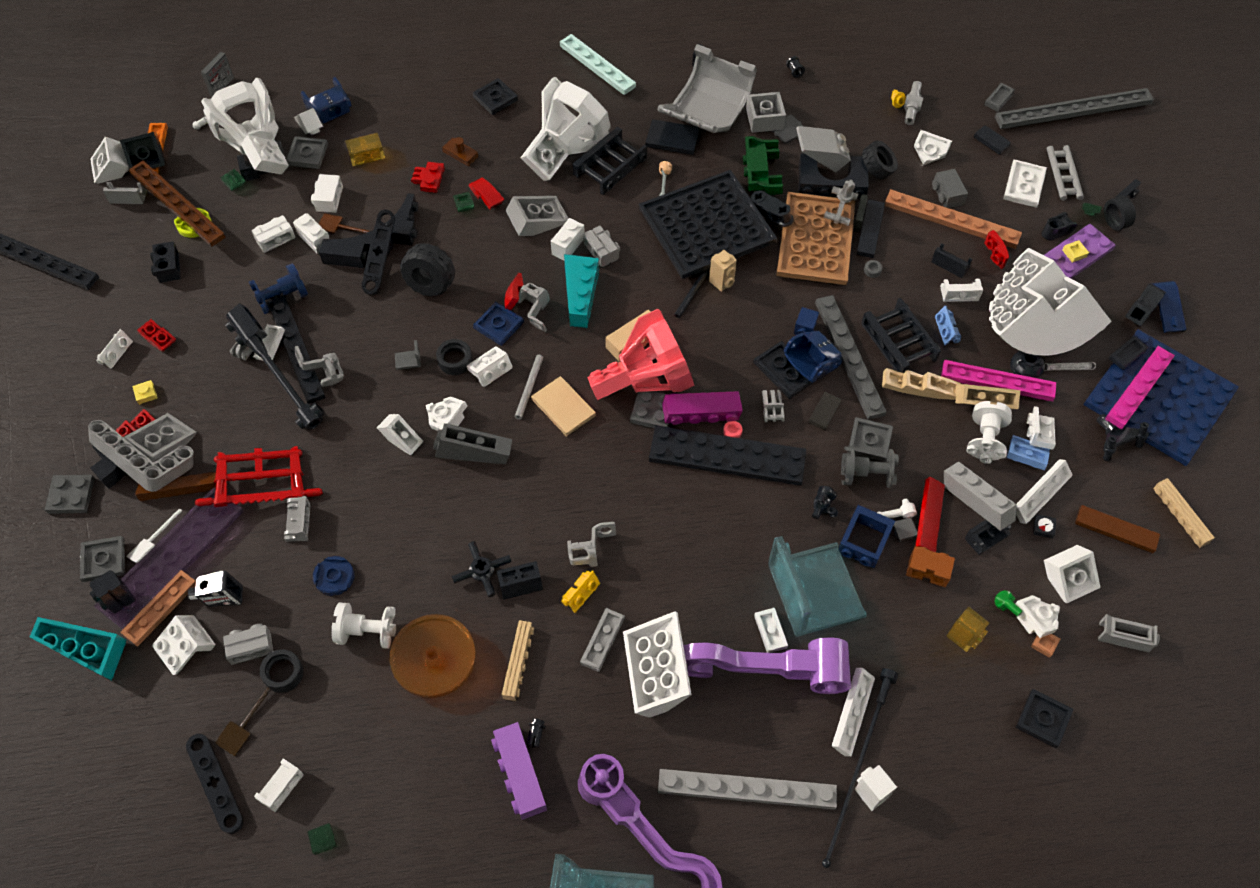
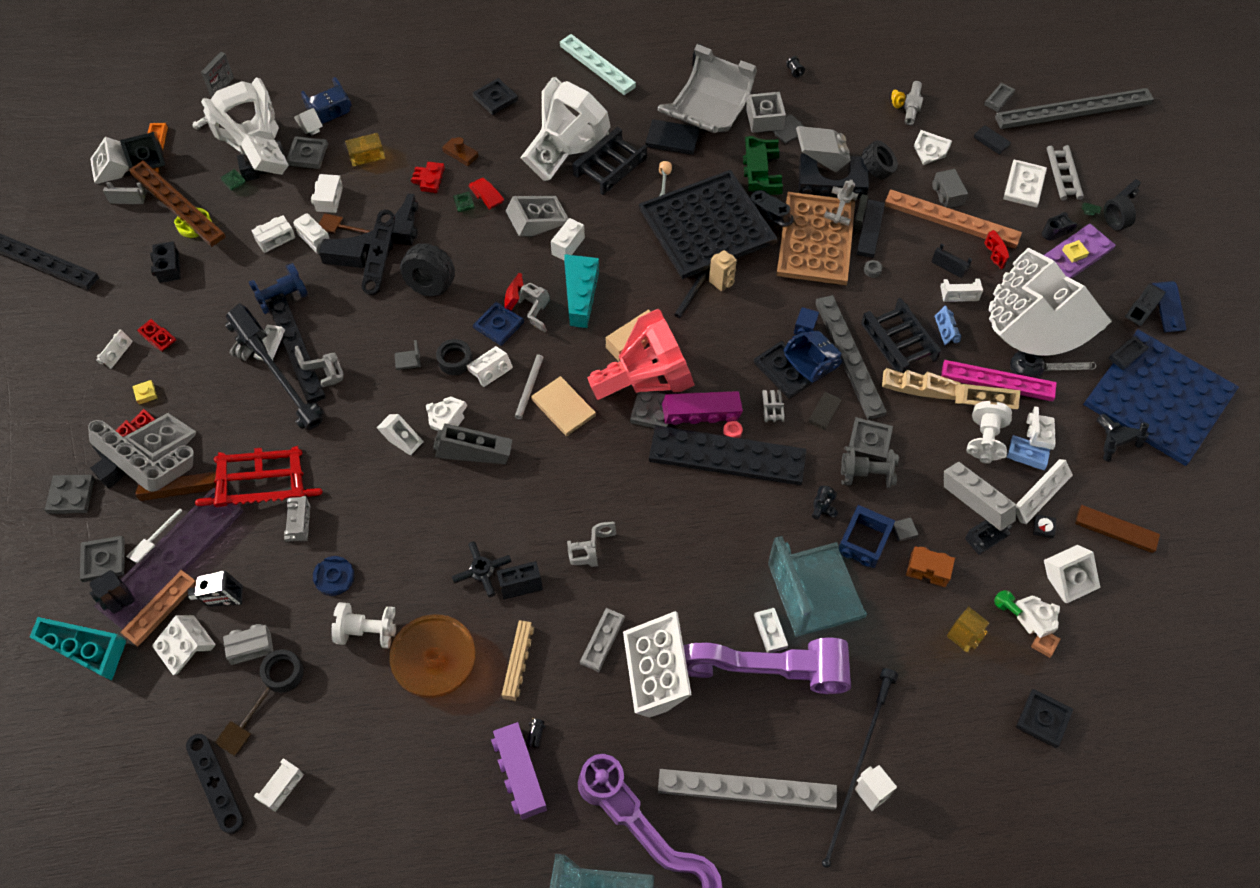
clear green plate [307,823,337,855] -> none
yellow hinge [561,571,600,613] -> none
light grey brick [583,226,620,267] -> none
white plate [832,668,875,757] -> none
white piece [877,499,917,519] -> none
red tile [916,477,945,552] -> none
light grey window [1098,614,1160,652] -> none
dark pink plate [1105,346,1175,429] -> none
tan piece [1153,478,1215,548] -> none

